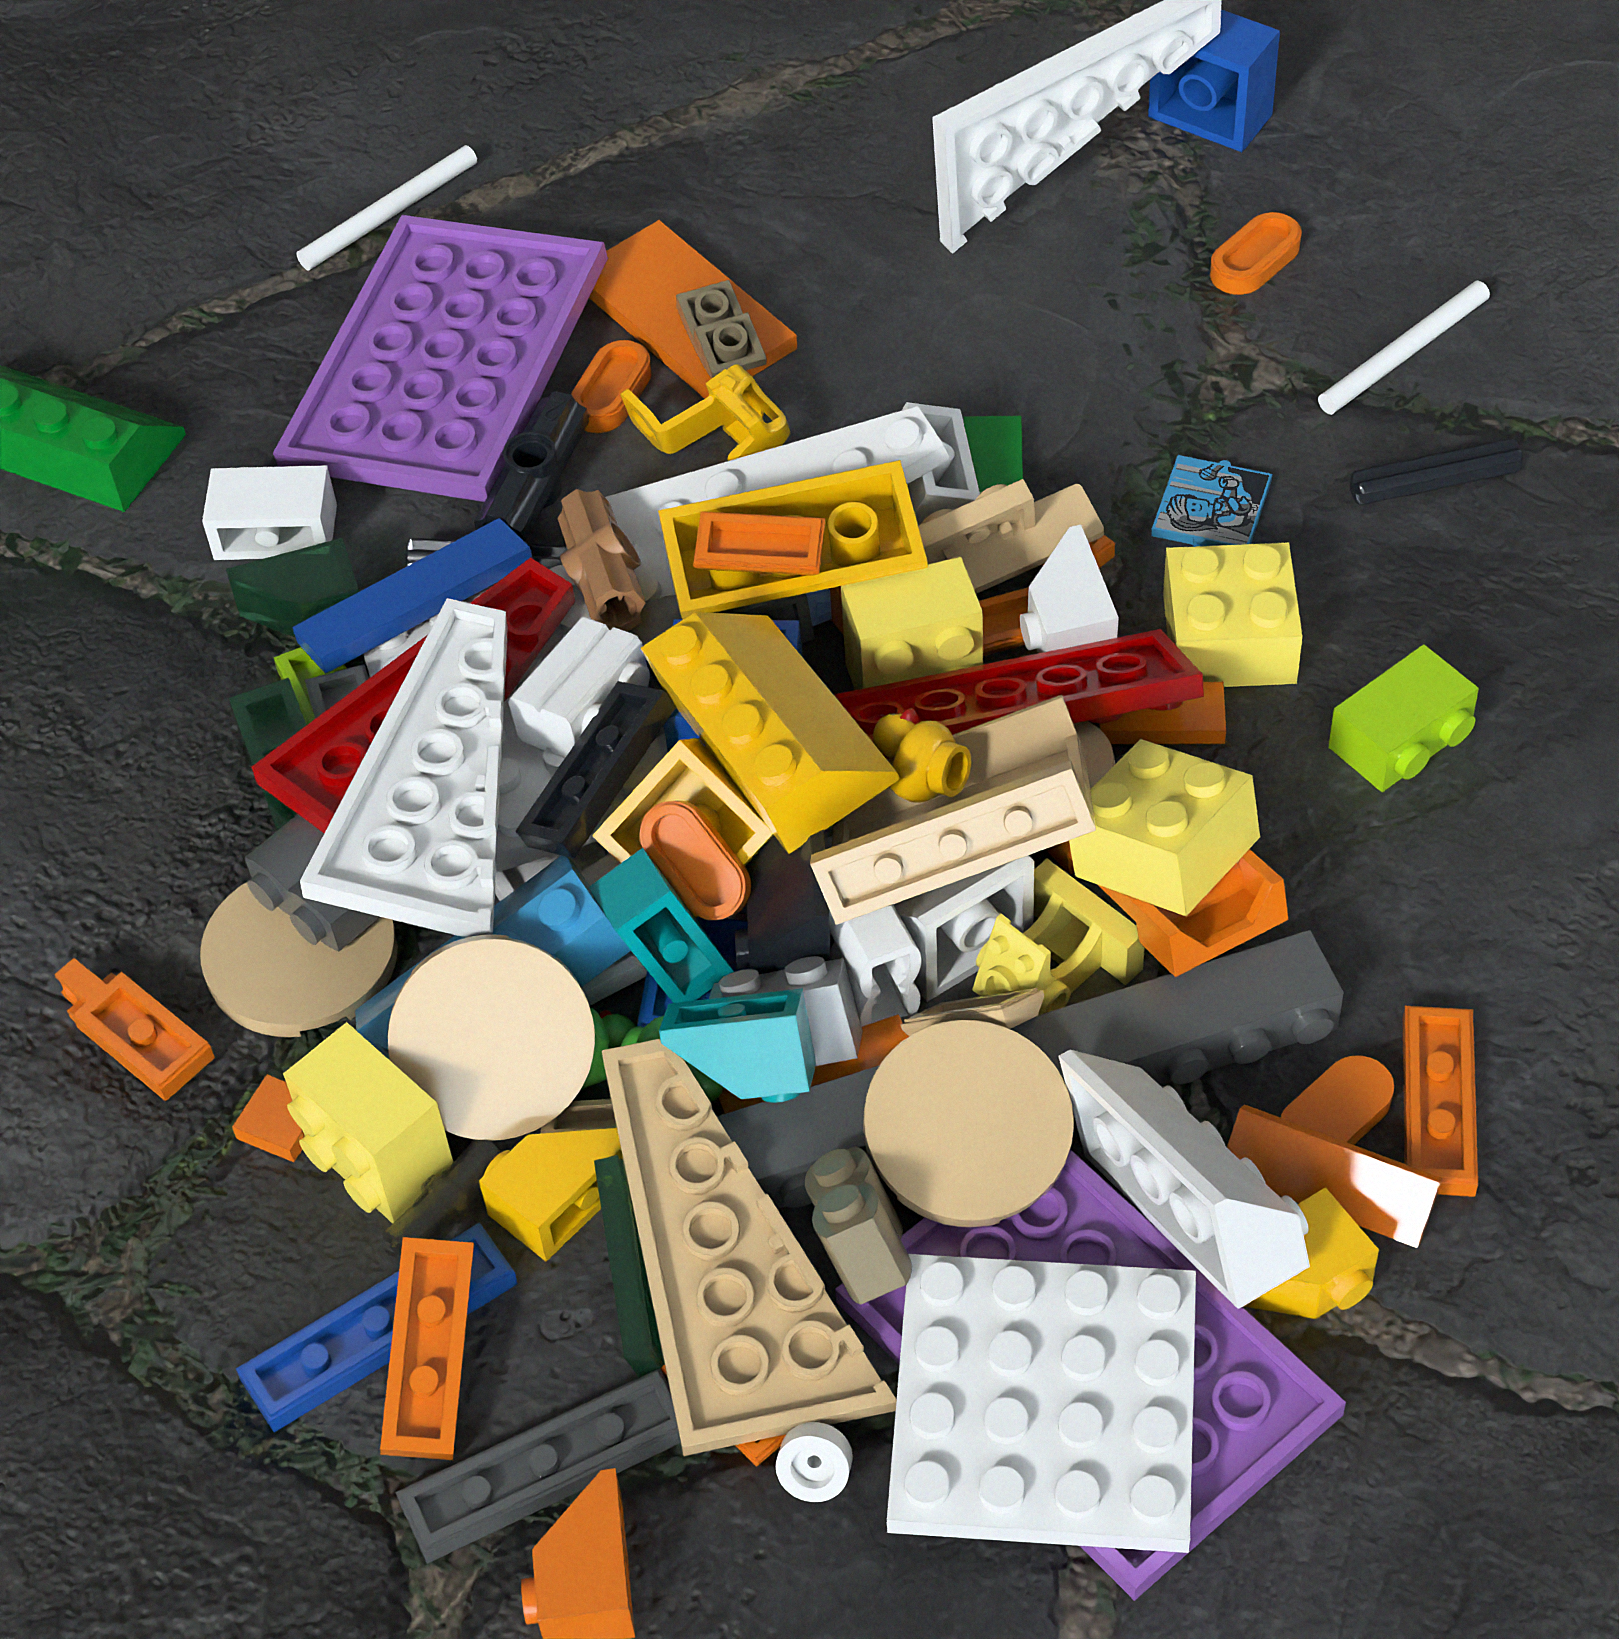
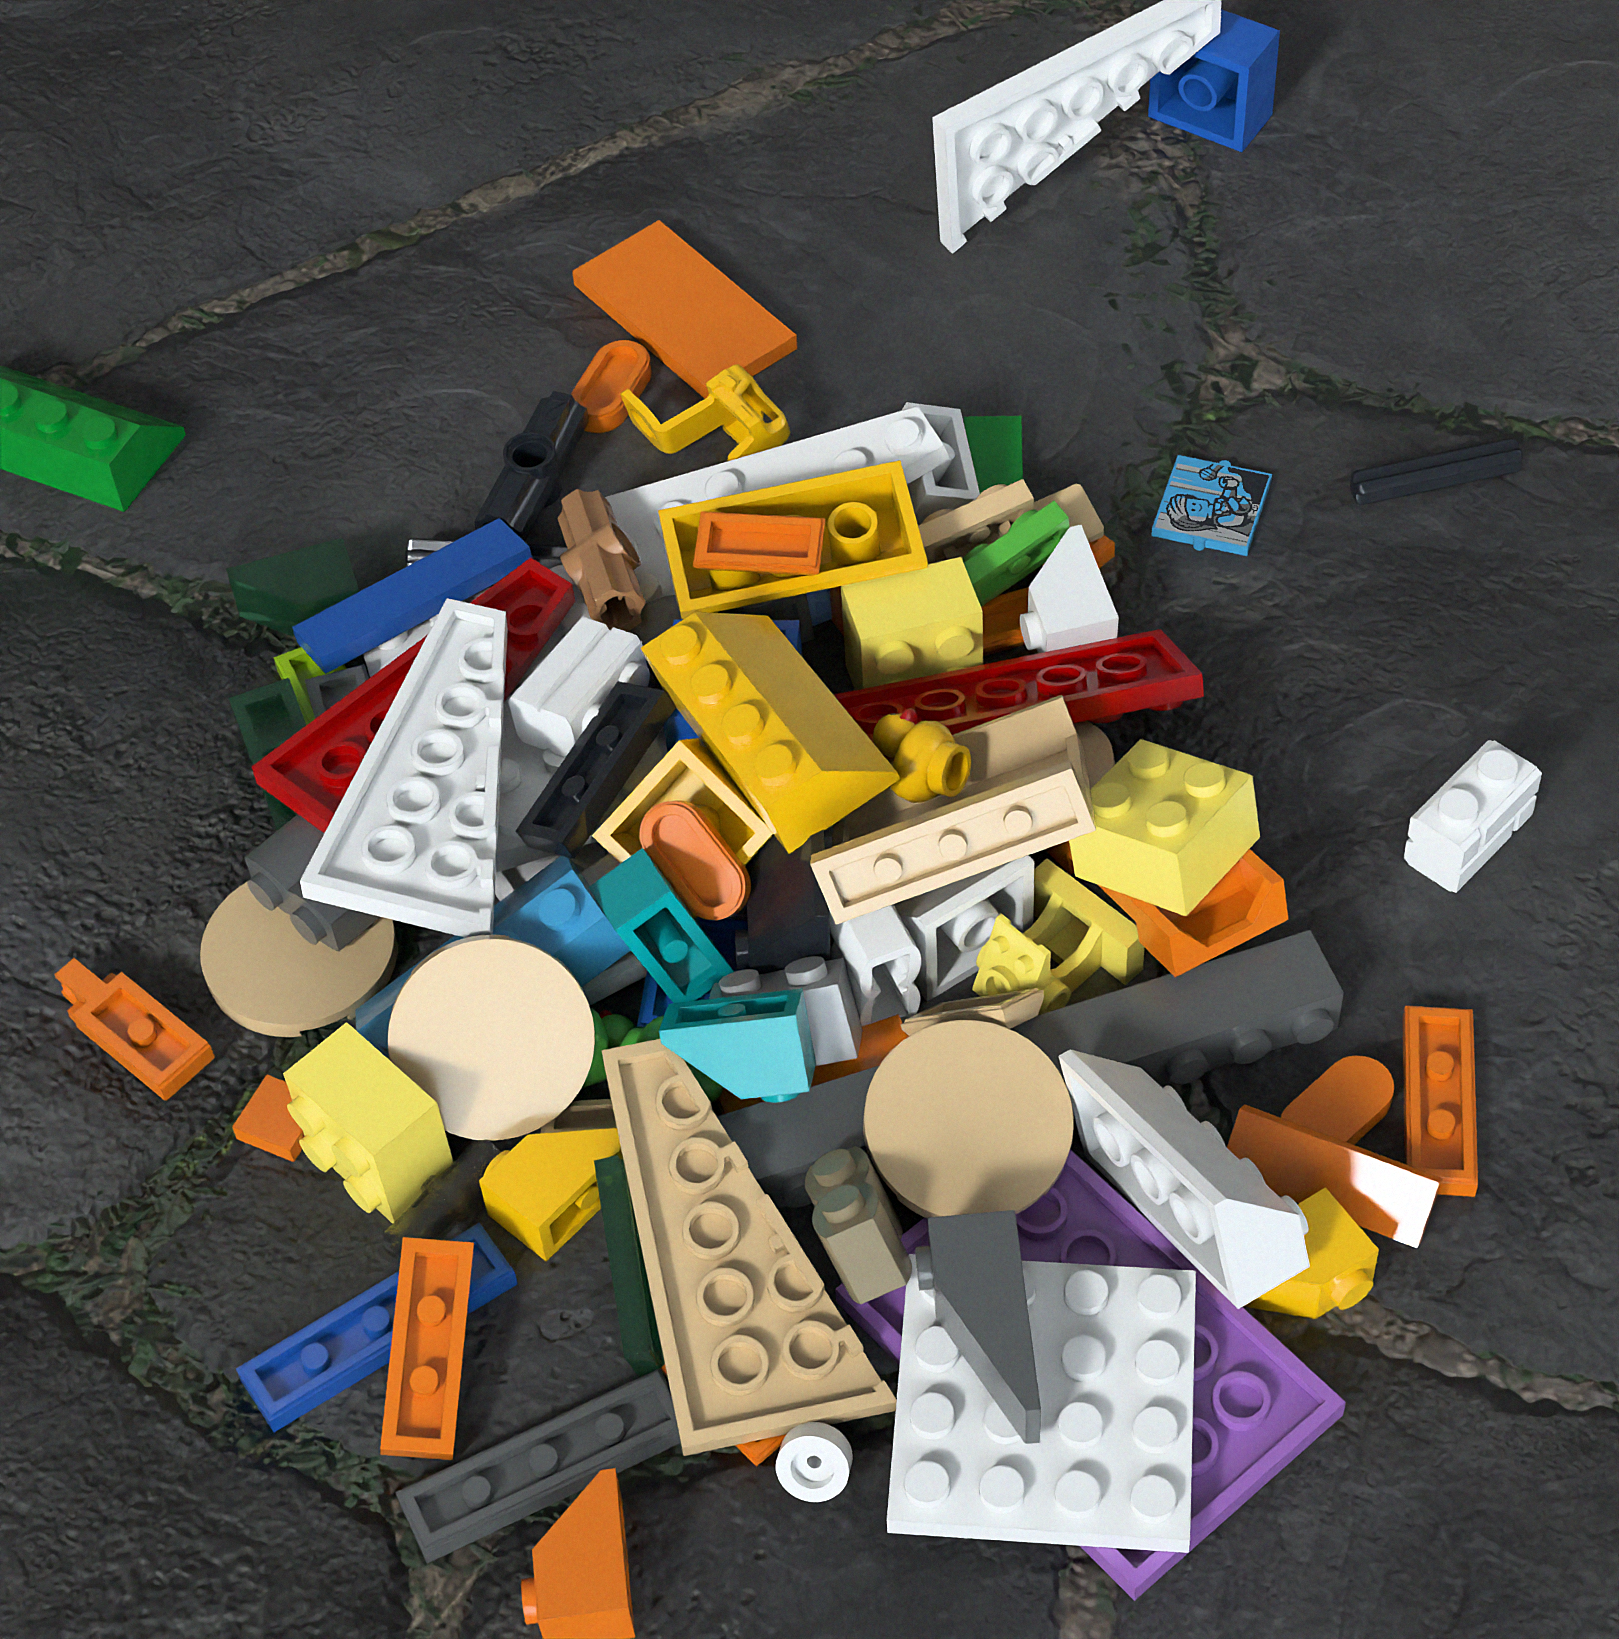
white brick [202,465,337,560] -> none
medium lavender plate [273,215,608,502] -> none
white bar [296,145,477,271] -> none
dark tan slope [676,280,767,379] -> none
orange tile [1099,682,1226,744] -> none
light yellow brick [1163,542,1303,687] -> none
orange tile [1210,212,1302,295] -> none
white bar [1318,280,1490,415] -> none
lime brick [1328,644,1479,793] -> none
none -> dark grey slope [915,1210,1041,1444]
none -> bright green plate [962,501,1070,607]
none -> white brick [1404,740,1542,893]

